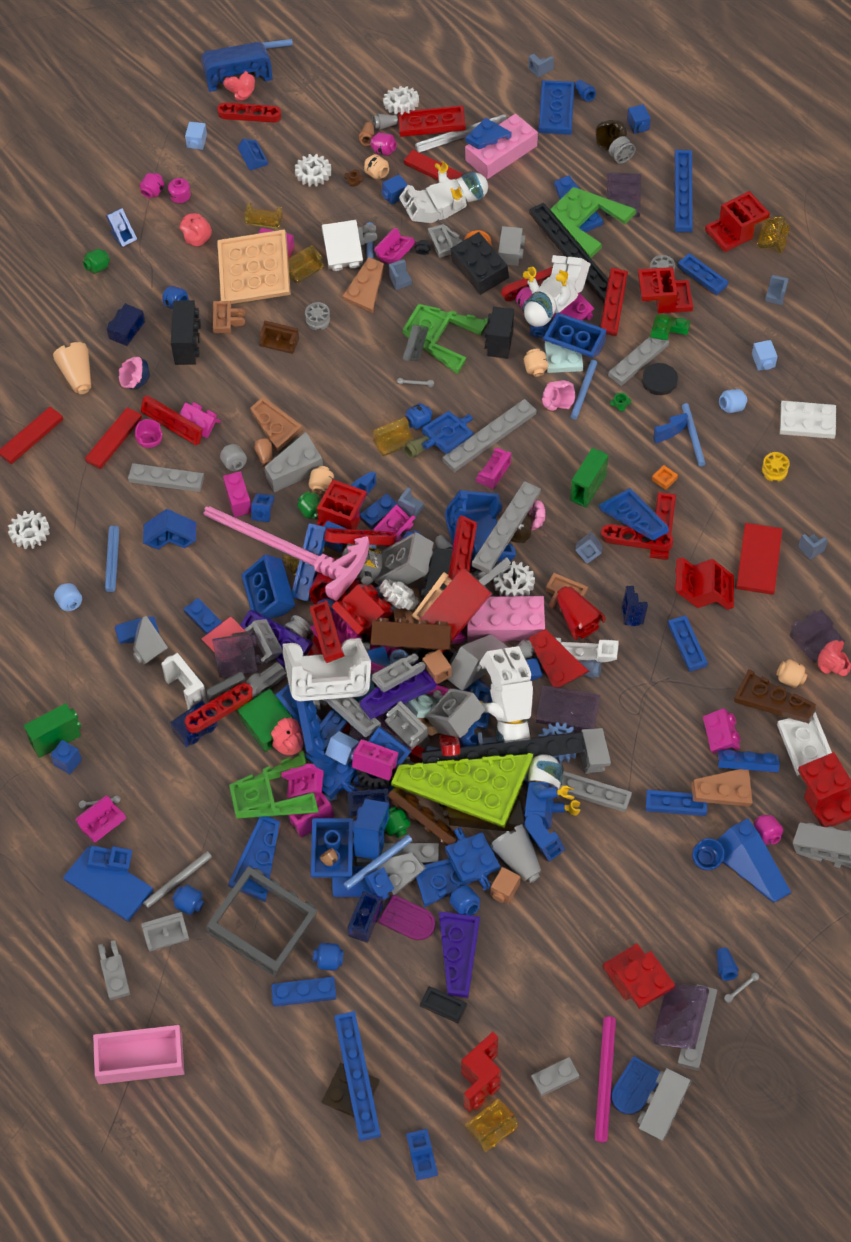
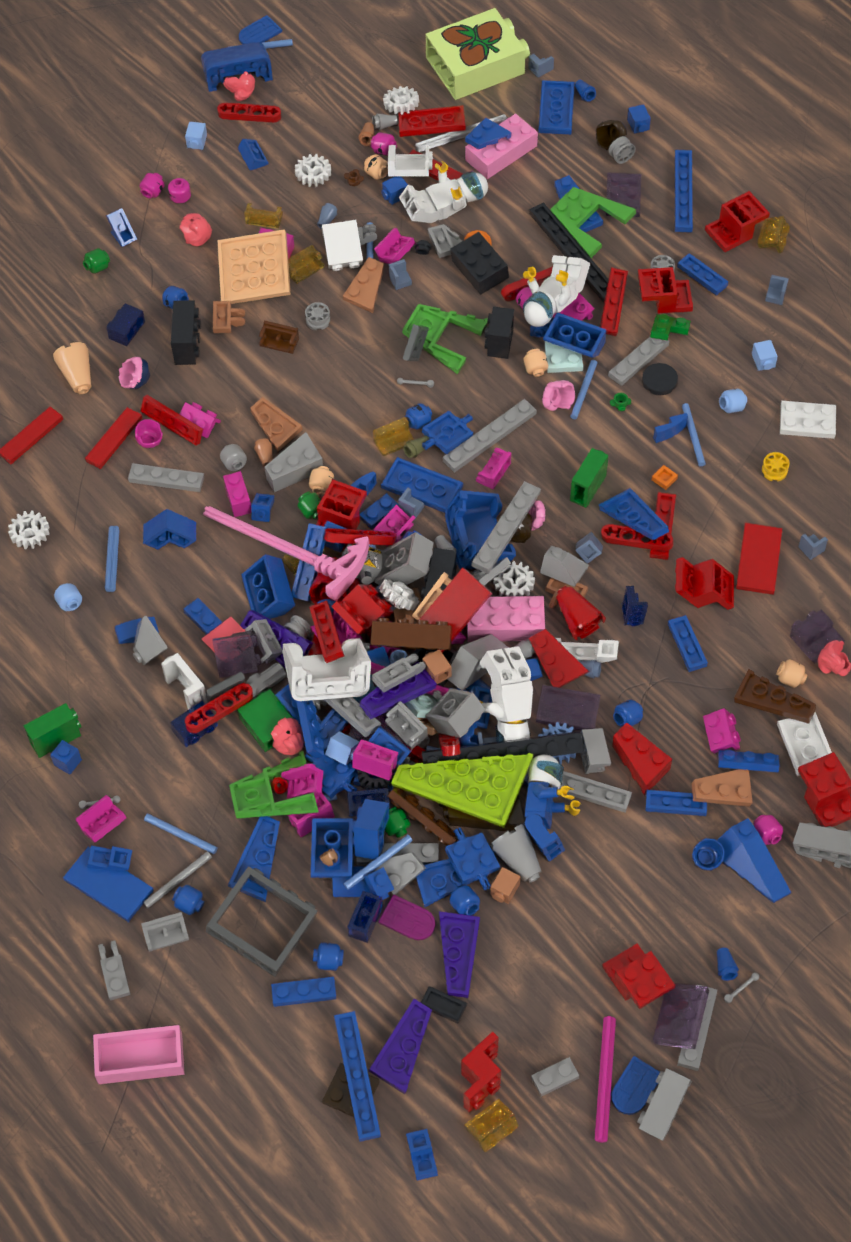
red tile [448,515,477,580] -> none
light grey brick [498,226,525,266] -> none
none -> medium blue bar [144,813,218,854]
none -> blue window [239,15,282,44]
none -> red hinge [271,777,288,794]
none -> sand blue cone [317,203,337,229]
none -> dark purple wing [369,999,432,1094]
none -> blue tile [381,457,463,513]
none -> white panel [388,145,433,176]
none -> yellowish green brick [426,8,530,100]
none -> light grey slope [540,546,589,587]
none -> red wedge [612,723,672,796]
none -> blue head [613,700,643,727]

